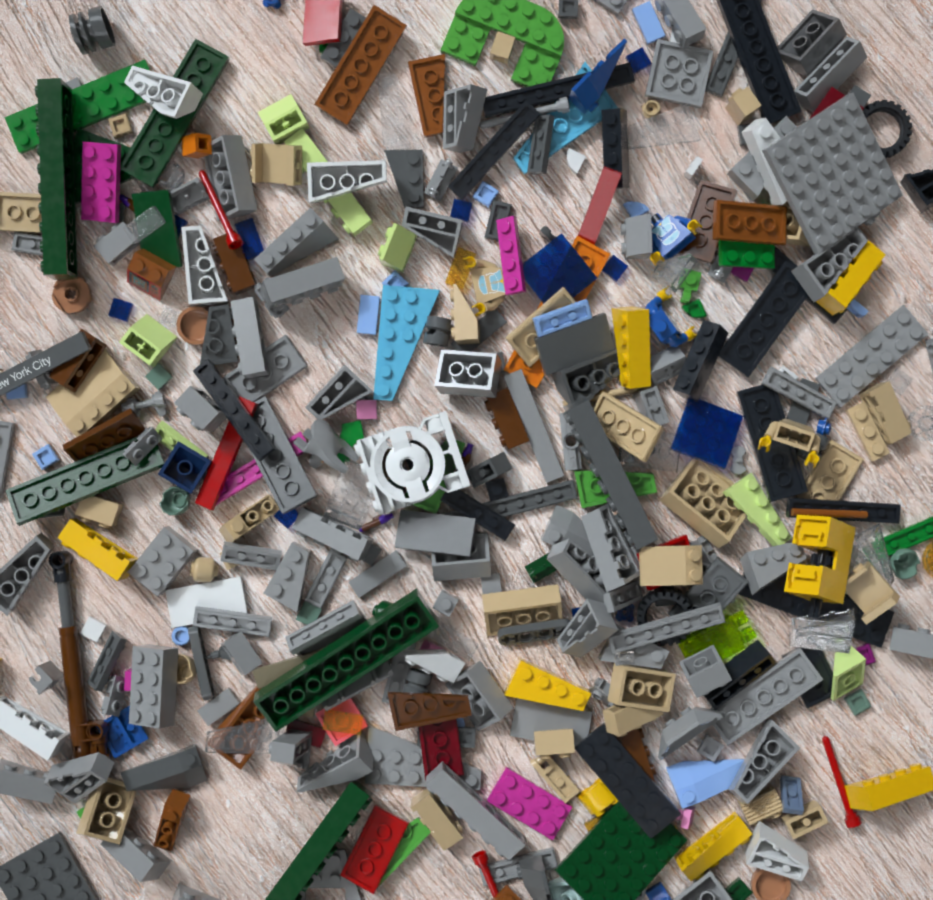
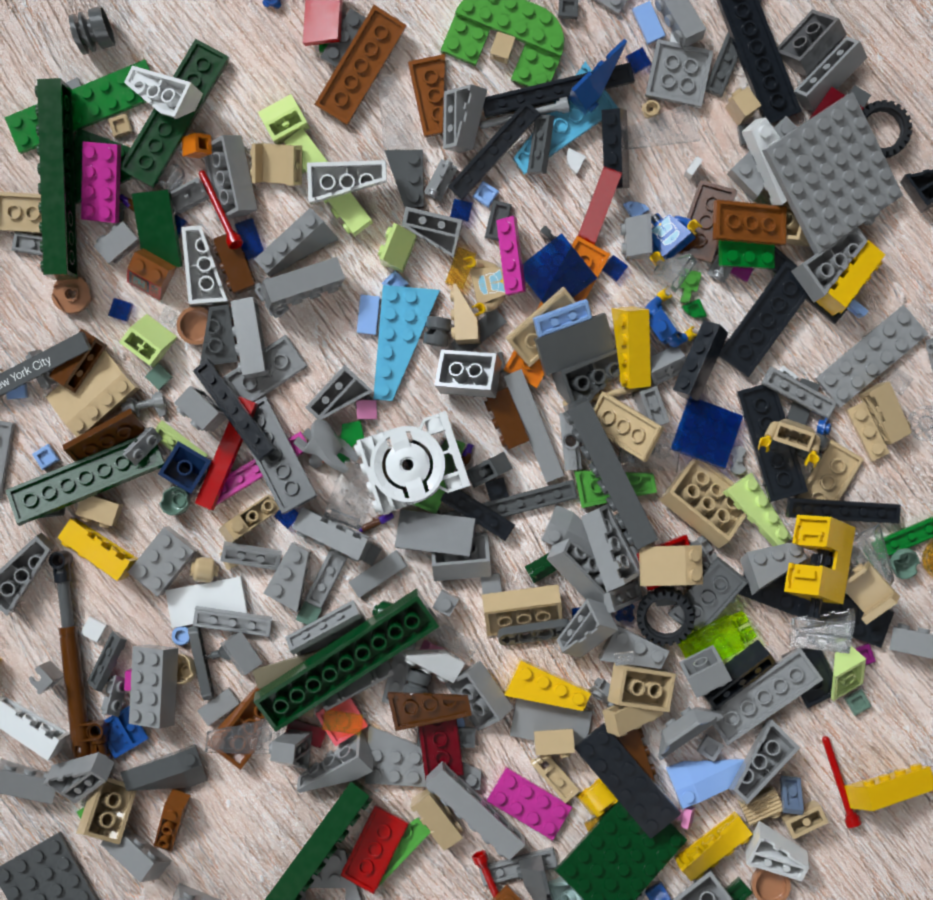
clear plate [123,206,166,244] -> none
light grey tile [608,602,725,654] -> none
dark orange bar [791,508,868,519] -> none

